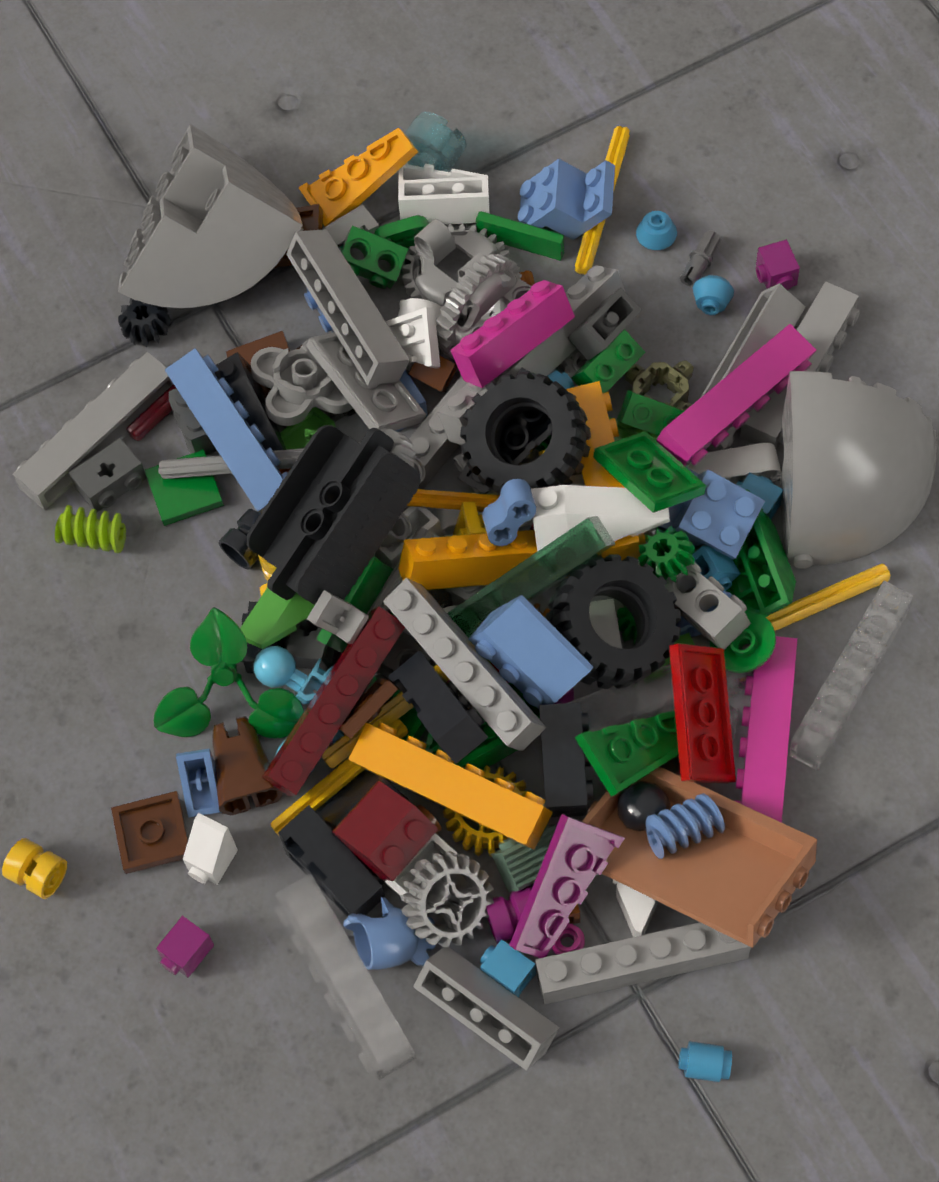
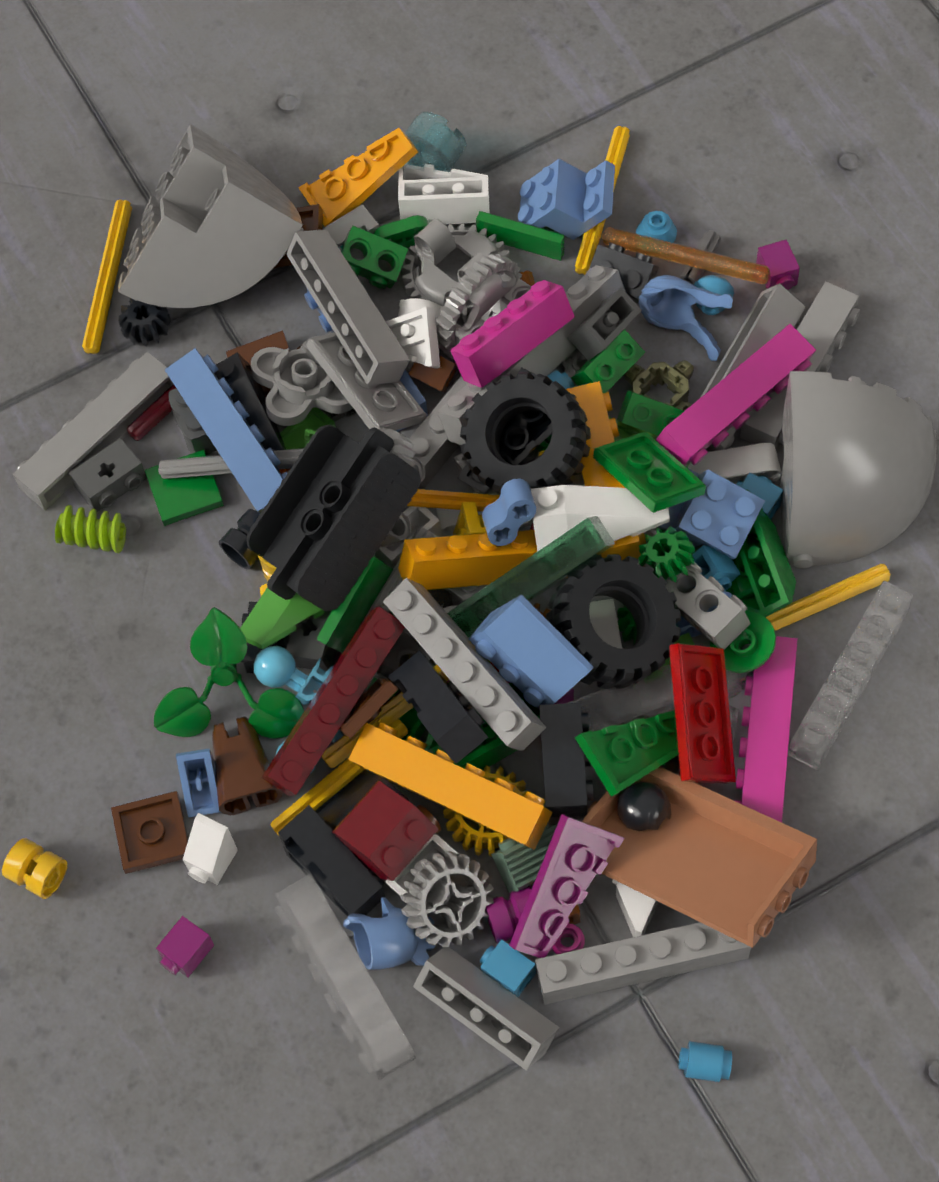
light grey bracket [307,590,368,644] -> none
medium blue piece [645,793,725,859] -> none
none -> yellow axle [82,199,132,354]
none -> black bracket [589,242,659,298]
none -> clear orange axle [602,227,771,284]
none -> medium blue hair [639,275,734,361]

